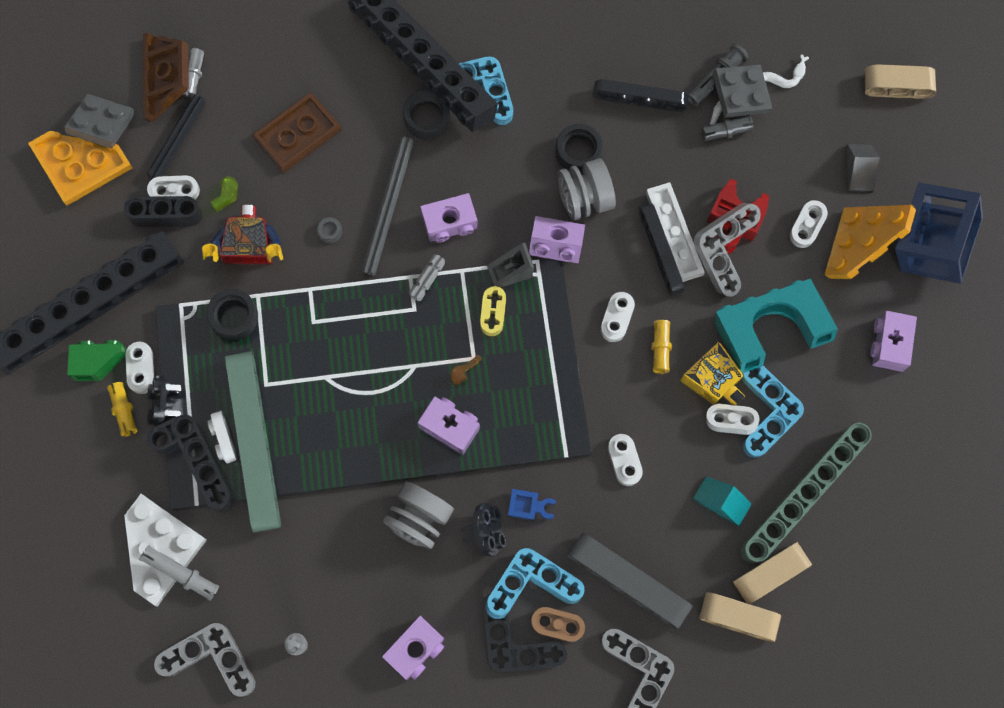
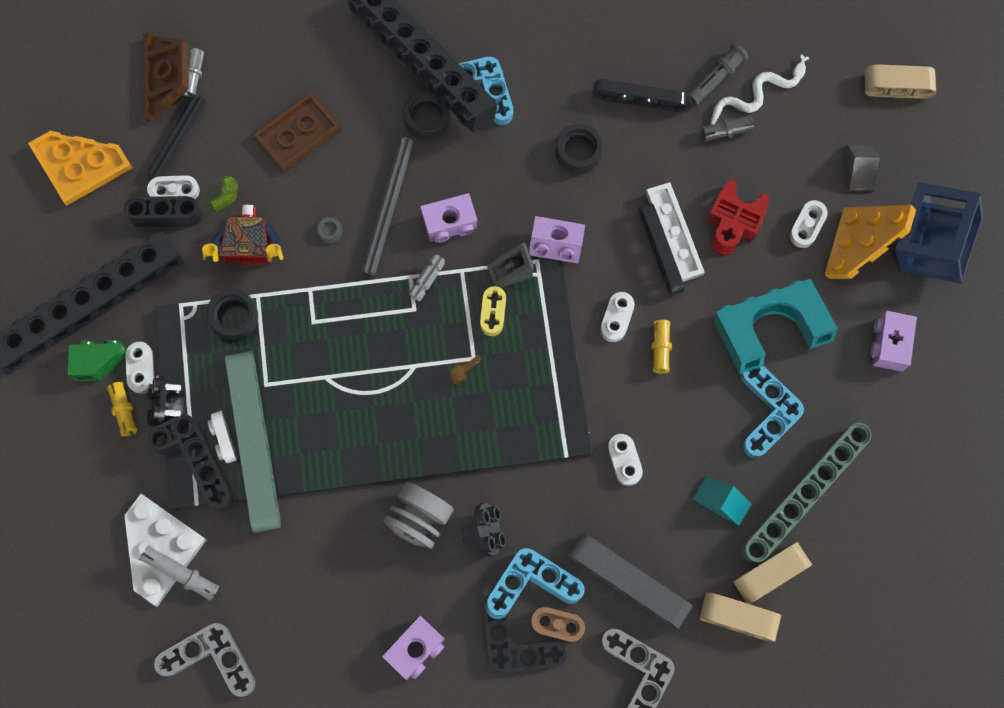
dark grey plate [65,94,134,149] -> none
light grey axle [284,633,308,656] -> none
lavender brick [418,397,480,455] -> none
blue plate [508,489,556,521] -> none
light grey wheel [557,158,616,221] -> none
torso [680,342,745,406] -> none
light grey beam [694,203,761,297] -> none
white plate [706,404,759,435] -> none
dark grey plate [713,65,773,118] -> none

